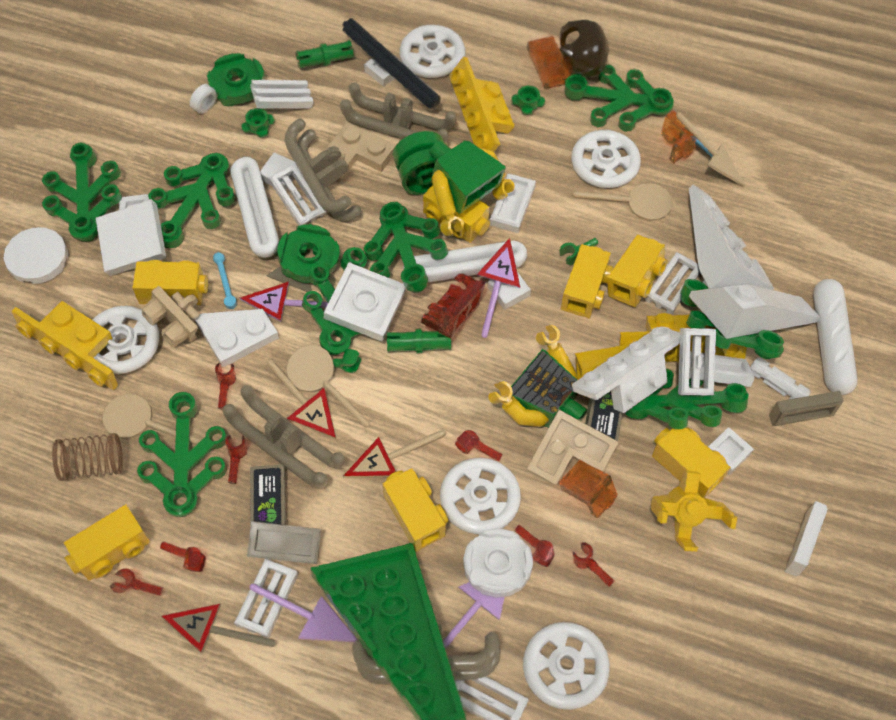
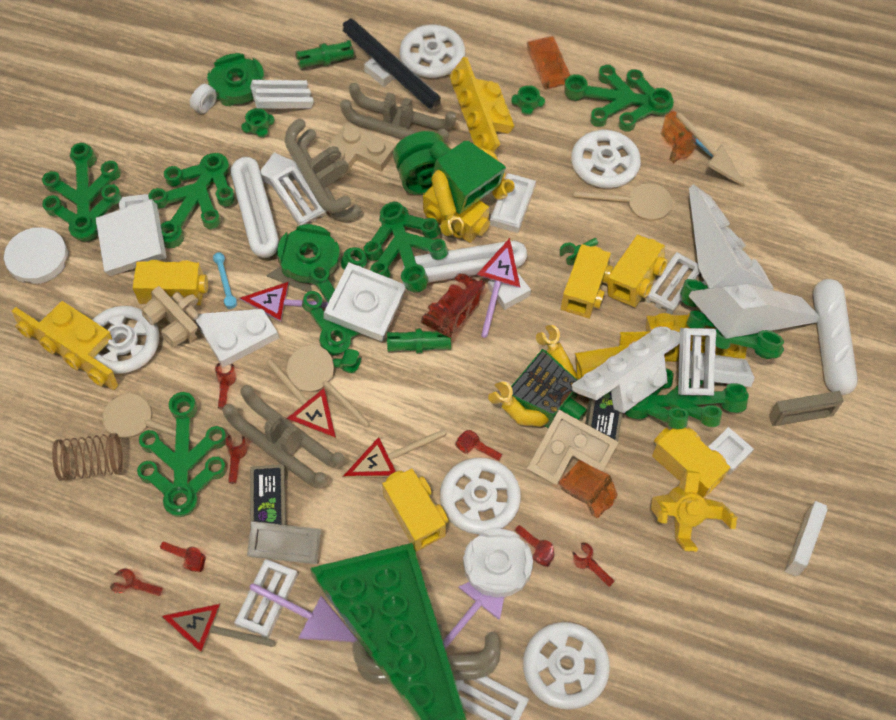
yellow brick [63,504,151,581] -> none
dark brown piece [559,20,609,78] -> none
white axle [750,357,811,399] -> none

